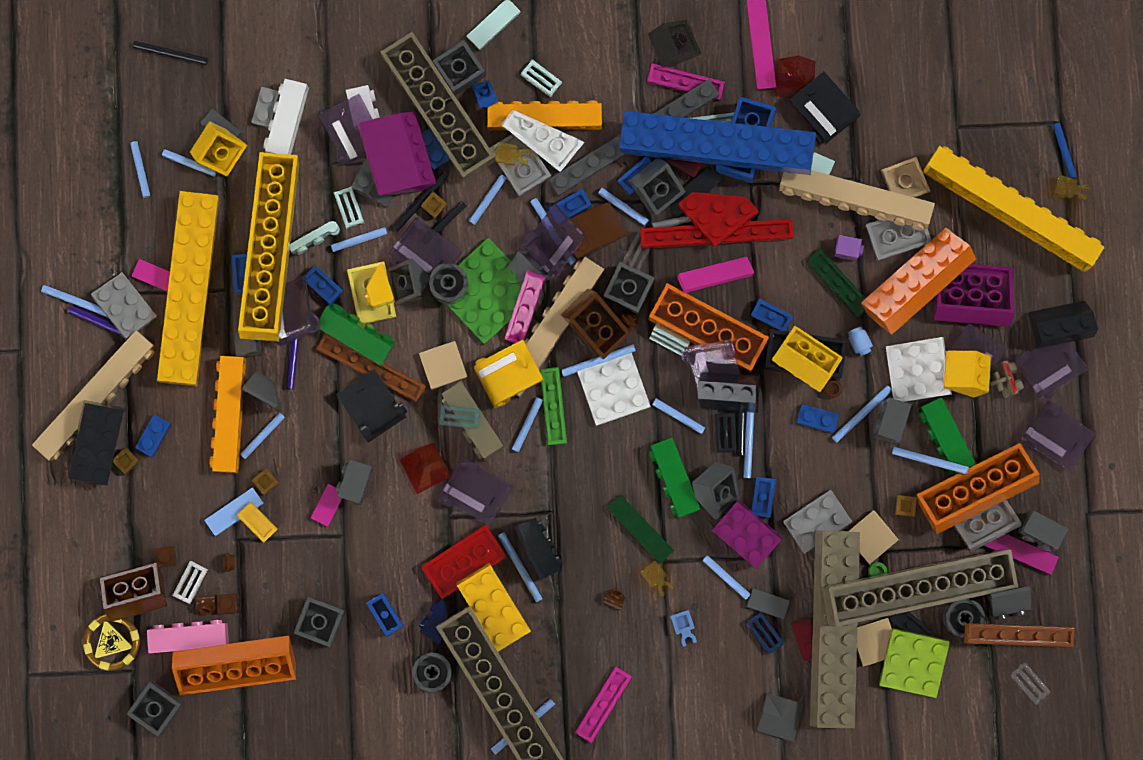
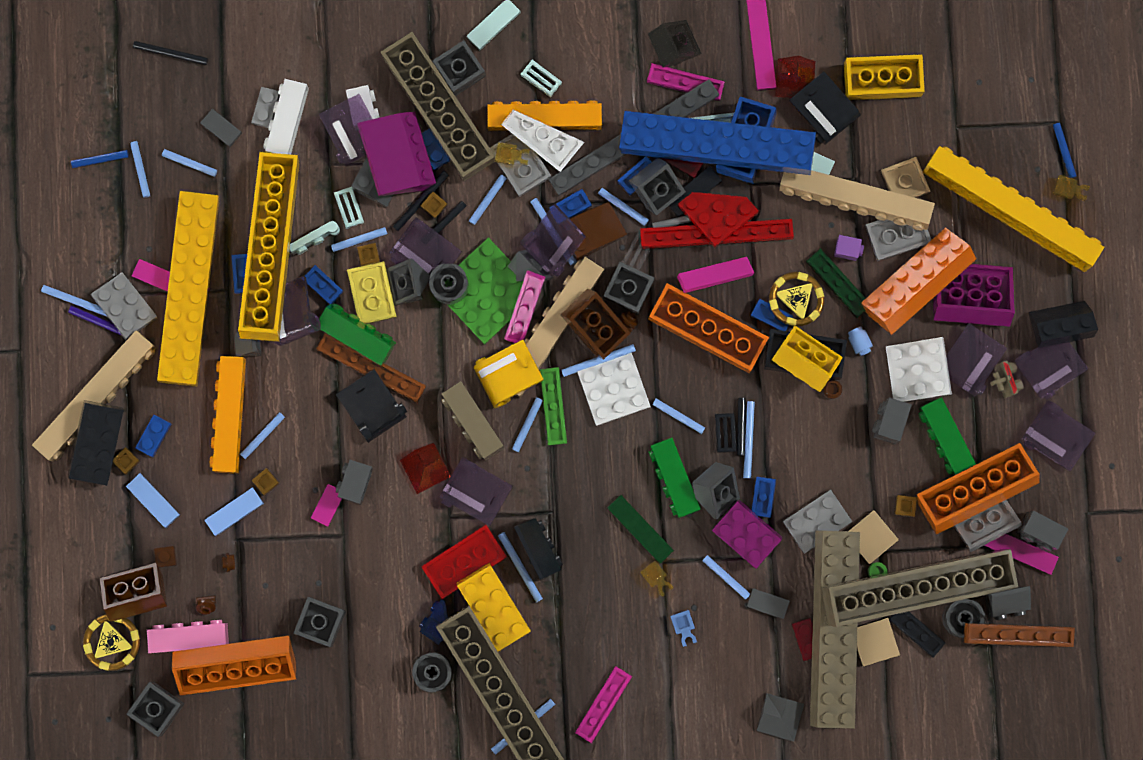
white tile [172,561,208,604] -> none
yellow slope [190,121,247,176] -> none
reddish brown plate [217,593,238,614] -> none
yellow tile [237,501,278,543] -> none
dark grey slope [242,371,282,412] -> none
dark purple bar [286,331,300,389] -> none
yellow slope [365,263,395,309] -> none
blue brick [366,593,405,637] -> none
tan tile [419,341,468,390] -> none
clear light blue tile [439,405,480,429] -> none
blue plate [472,80,498,108] -> none
reddish brown plate [603,589,625,610] -> none
light aqua tile [649,323,691,357] -> none
door [681,340,740,390] -> none
black slope [698,372,759,413] -> none
dark blue tile [745,612,784,655] -> none
blue plate [796,404,839,433] -> none
light blue bar [832,385,892,443] -> none
lime plate [879,628,950,698] -> none
light blue bar [892,447,969,474] -> none
yellow slope [943,351,991,398] -> none
clear tile [1010,662,1051,705] -> none
none -> blue bar [71,150,129,168]
none -> light blue tile [126,473,180,528]
none -> pearl gold plate [357,243,380,266]
none -> piece [769,272,825,326]
none -> yellow brick [844,55,925,100]

